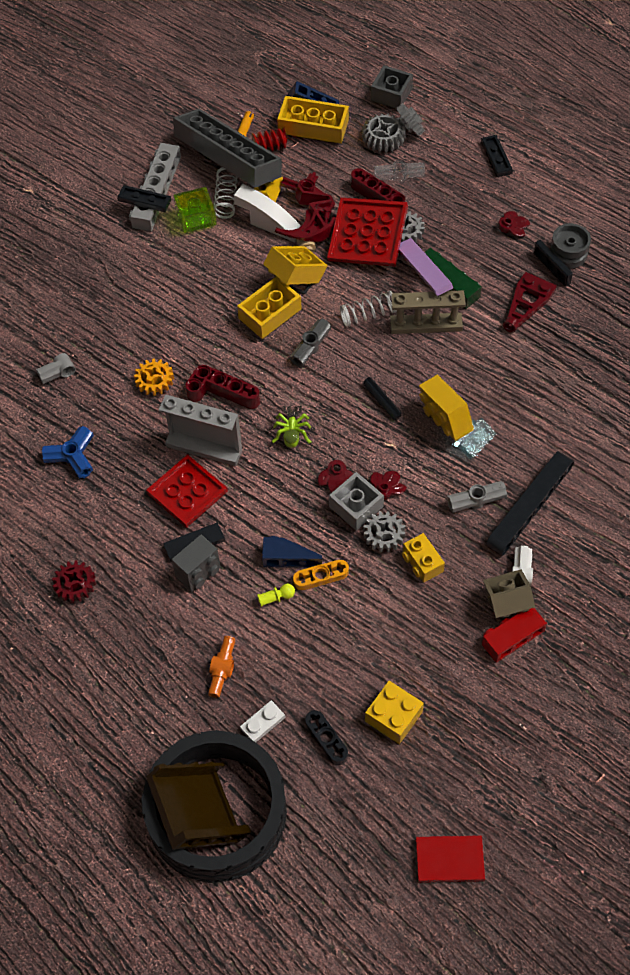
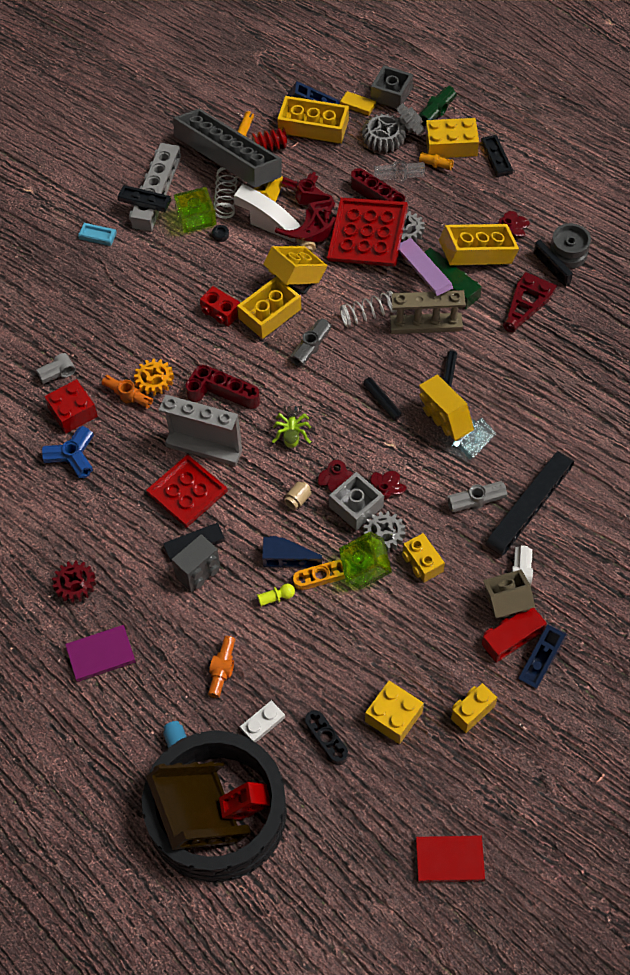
none -> red brick [44,379,98,434]
none -> magenta tile [65,625,136,682]
none -> medium azure tile [78,223,117,246]
none -> orange pin [102,375,153,409]
none -> dark azure brick [163,721,187,748]
none -> red brick [200,286,241,327]
none -> black tile [212,225,229,242]
none -> red brick [219,782,271,821]
none -> tan brick [284,482,312,510]
none -> clear neon green brick [339,531,392,589]
none -> yellow tile [340,91,376,116]
none -> dark green piece [419,86,457,126]
none -> light orange pin [419,152,454,170]
none -> yellow brick [425,118,479,158]
none -> yellow brick [439,224,519,265]
none -> black axle [443,350,457,387]
none -> yellow brick [451,683,497,733]
none -> dark blue slope [518,624,568,689]

